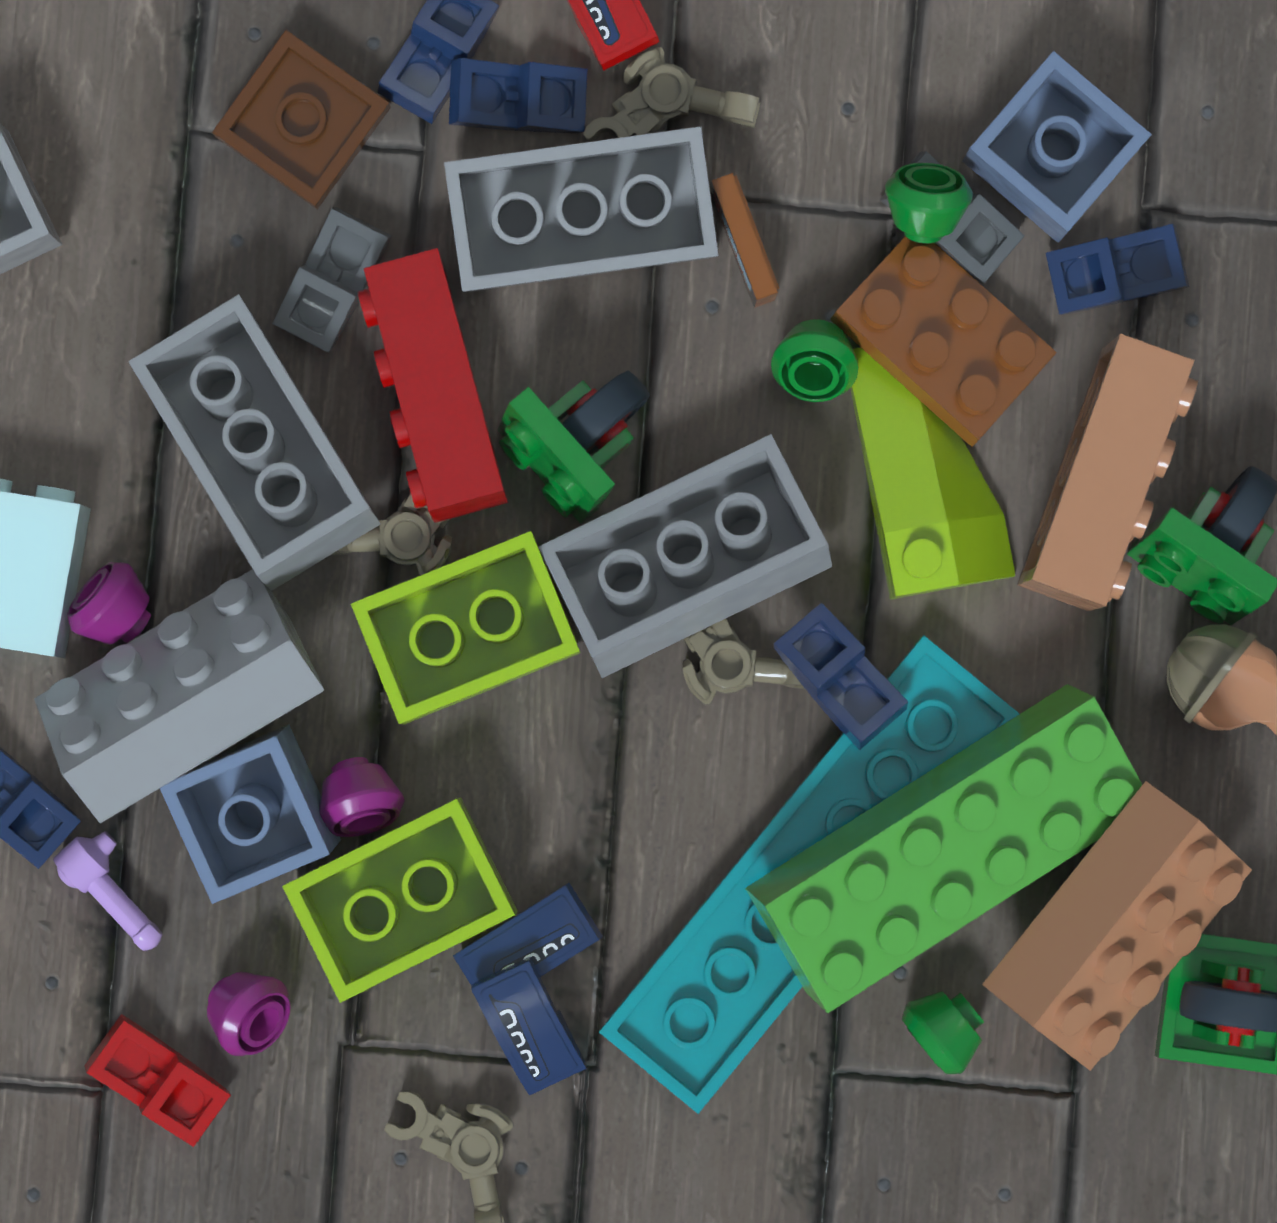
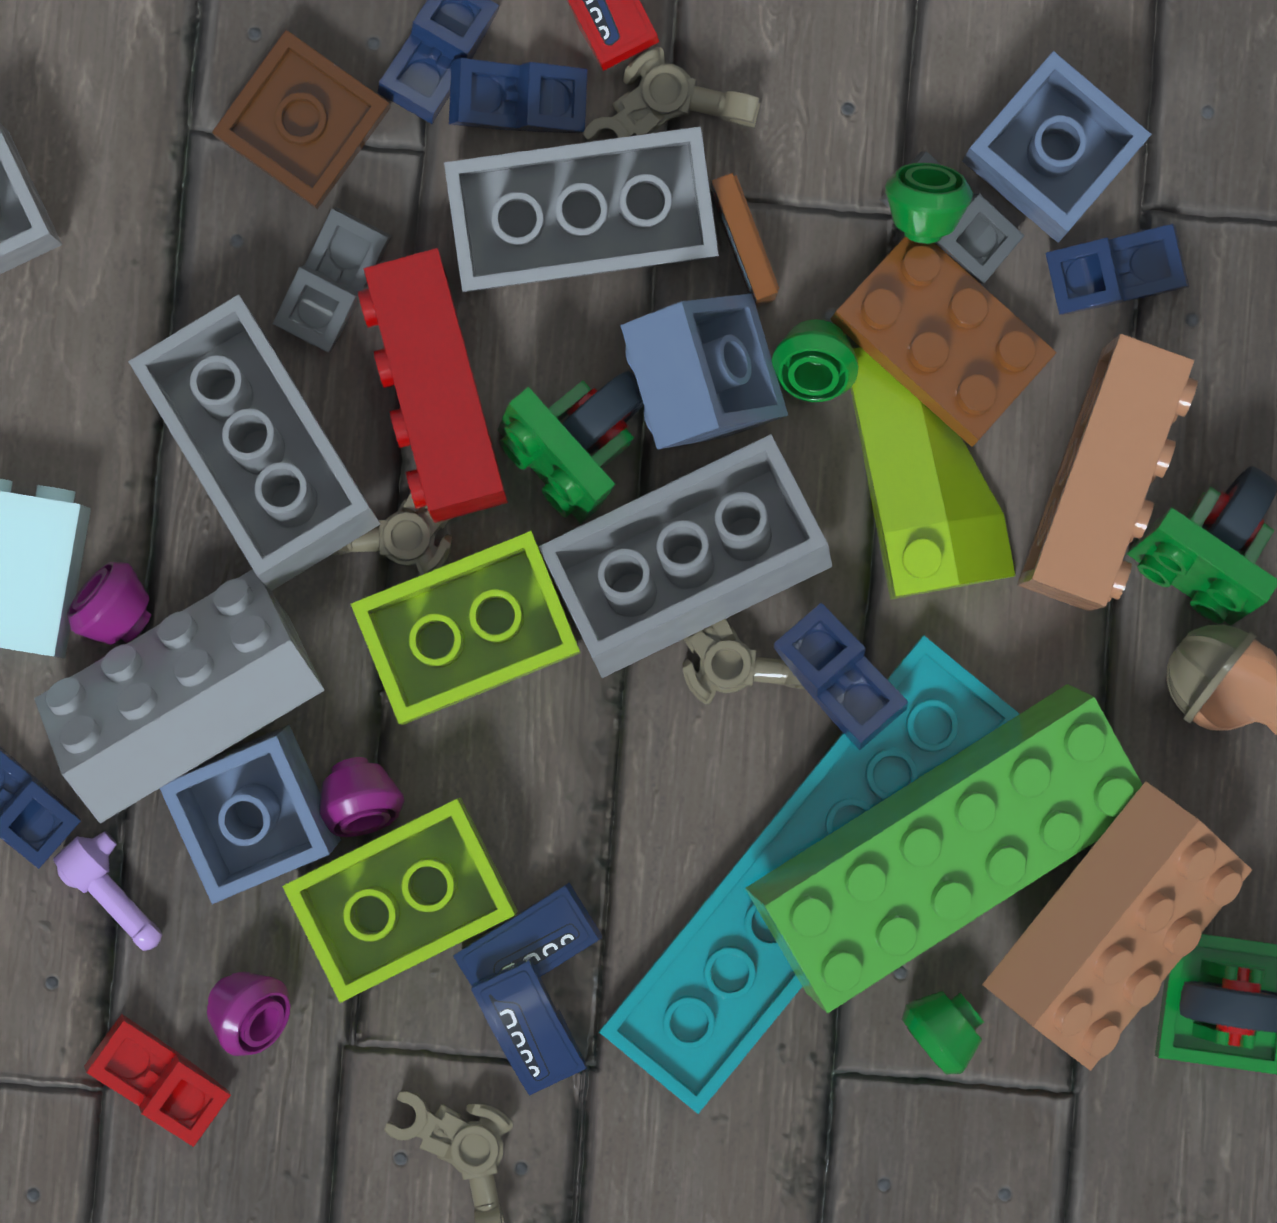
none -> sand blue brick [620,294,788,450]

